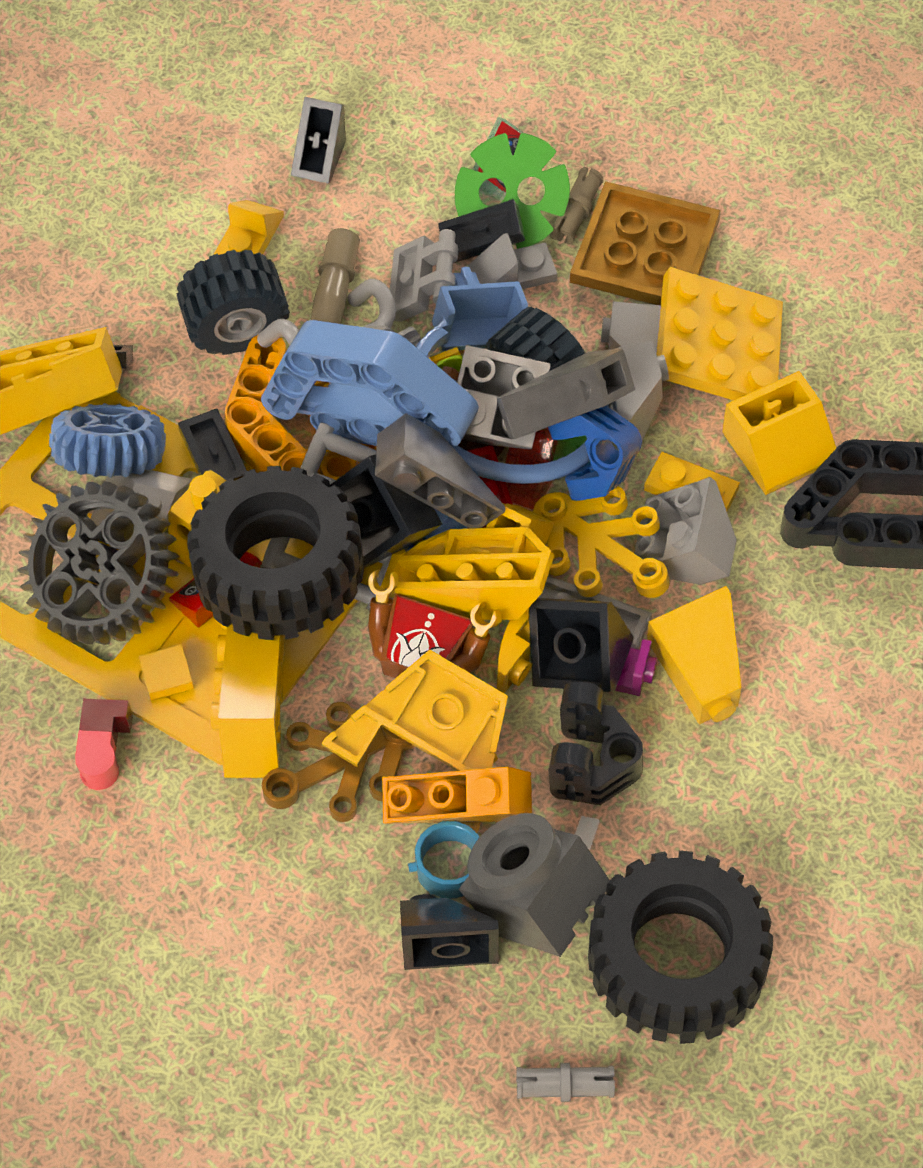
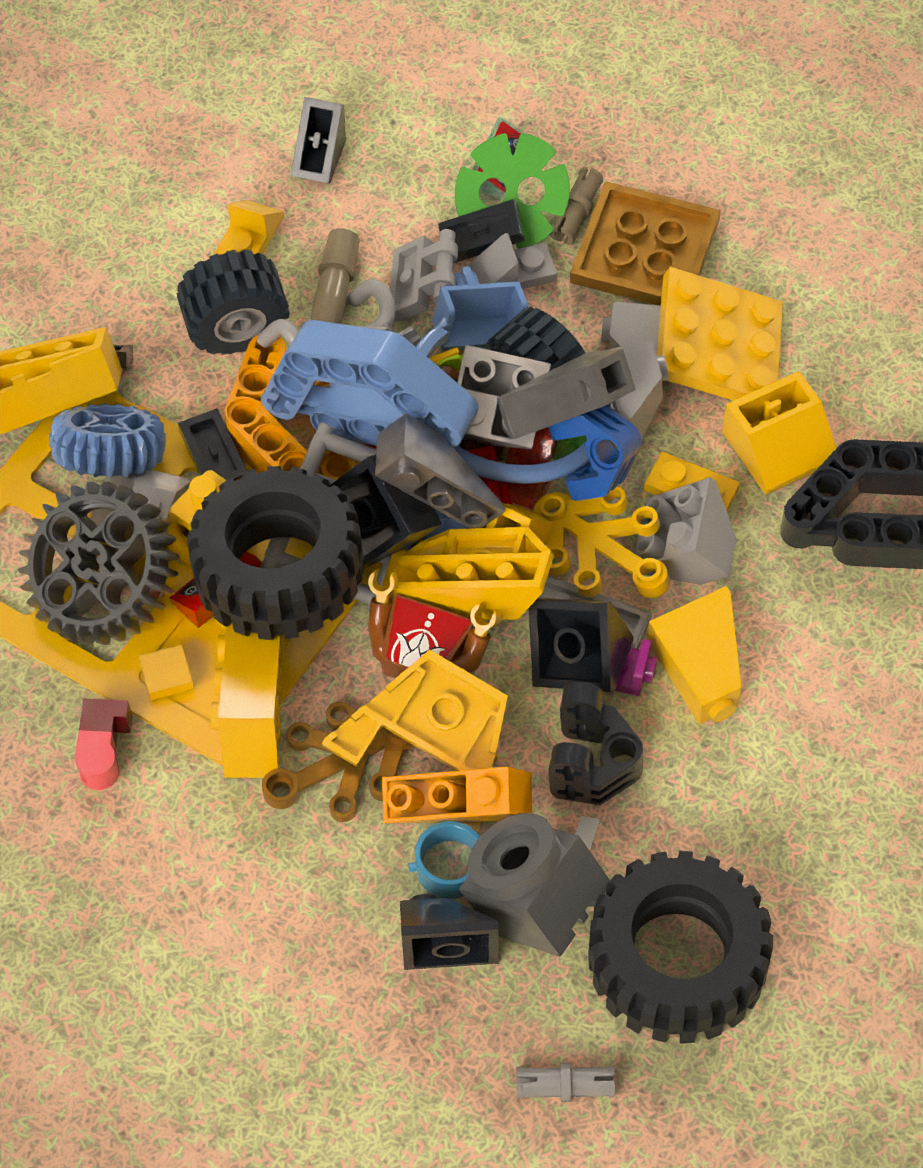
yellow slope [497,608,532,694] -> none

